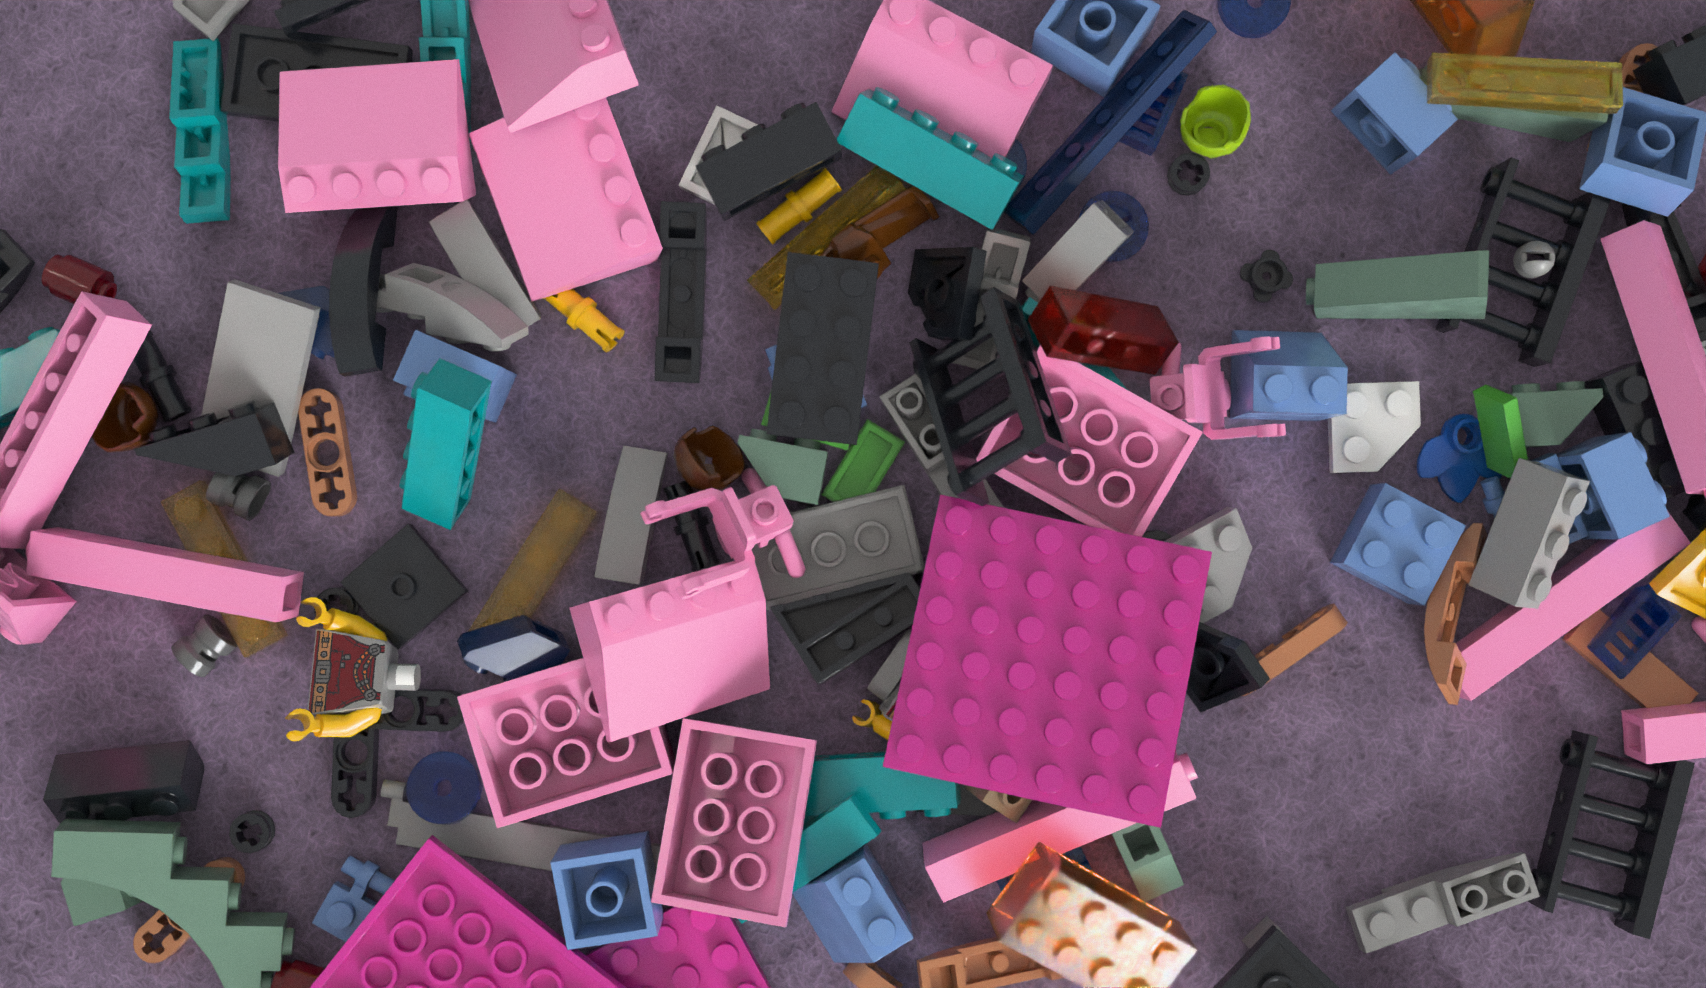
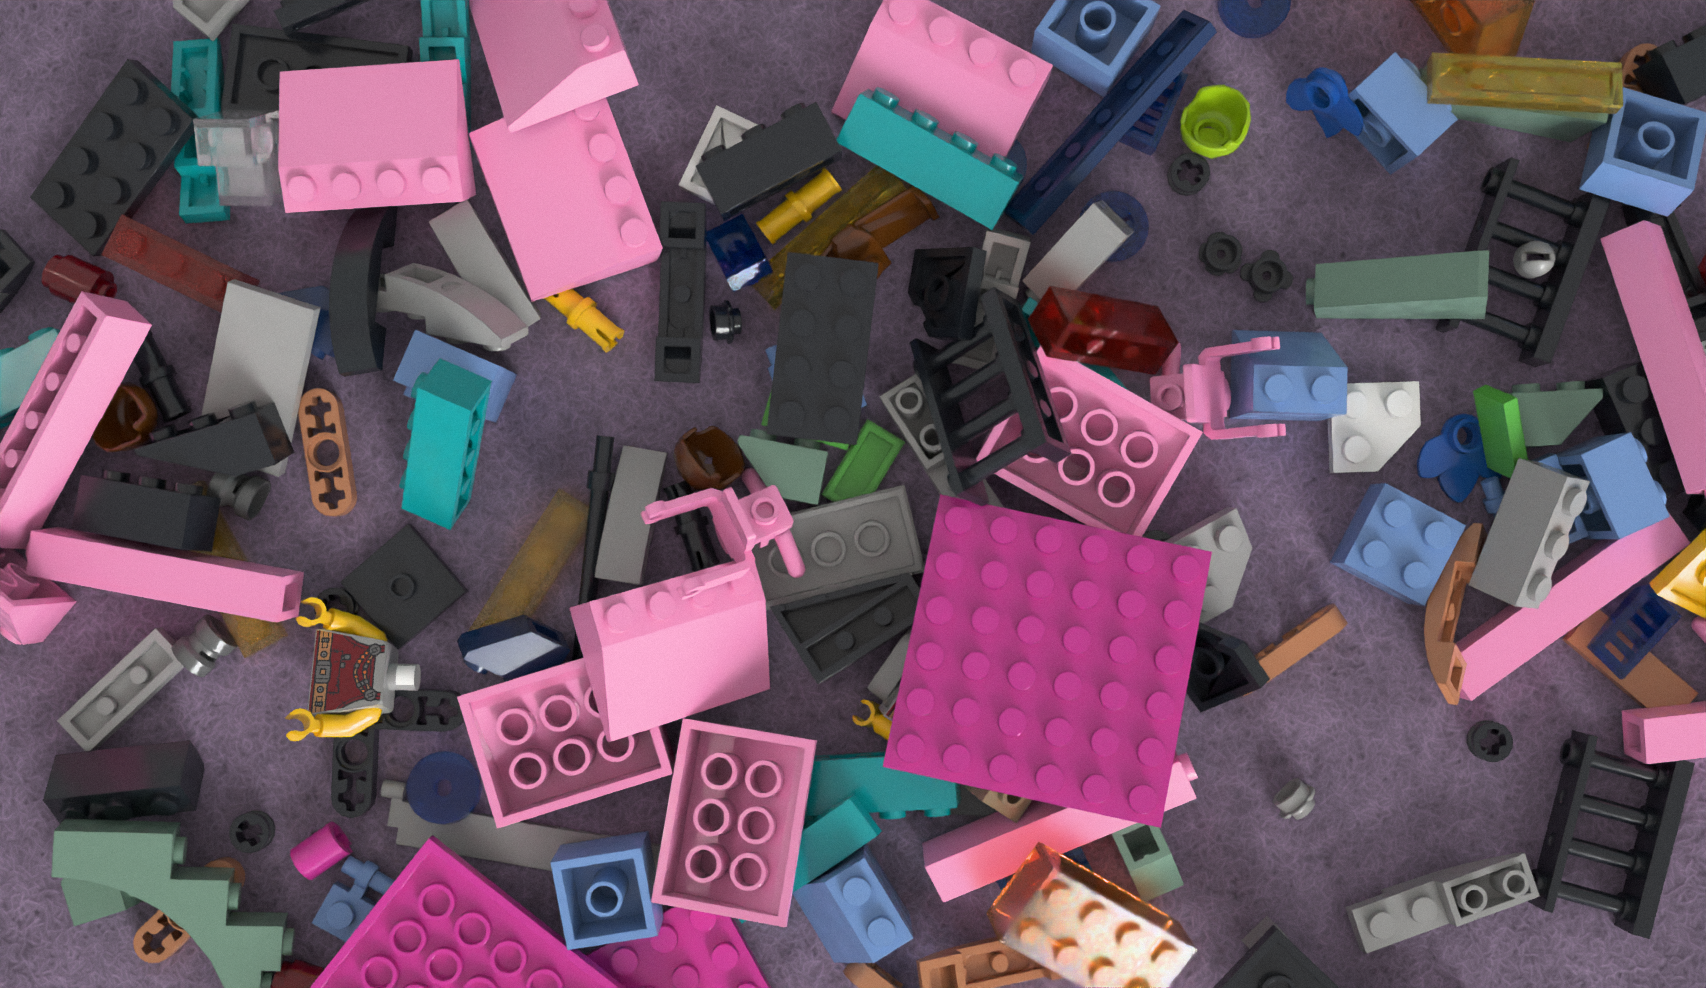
none -> black plate [30,59,203,257]
none -> light grey plate [57,627,184,752]
none -> black brick [72,469,221,552]
none -> clear red brick [101,214,260,313]
none -> clear brick [193,110,283,206]
none -> dark pink piece [290,821,353,880]
none -> black bar [572,435,615,661]
none -> clear blue slope [707,214,773,292]
none -> black plate [709,300,742,344]
none -> black plate [1199,232,1243,276]
none -> light grey plate [1273,778,1315,820]
none -> blue plate [1286,67,1364,138]
none -> black bush [1466,720,1513,762]

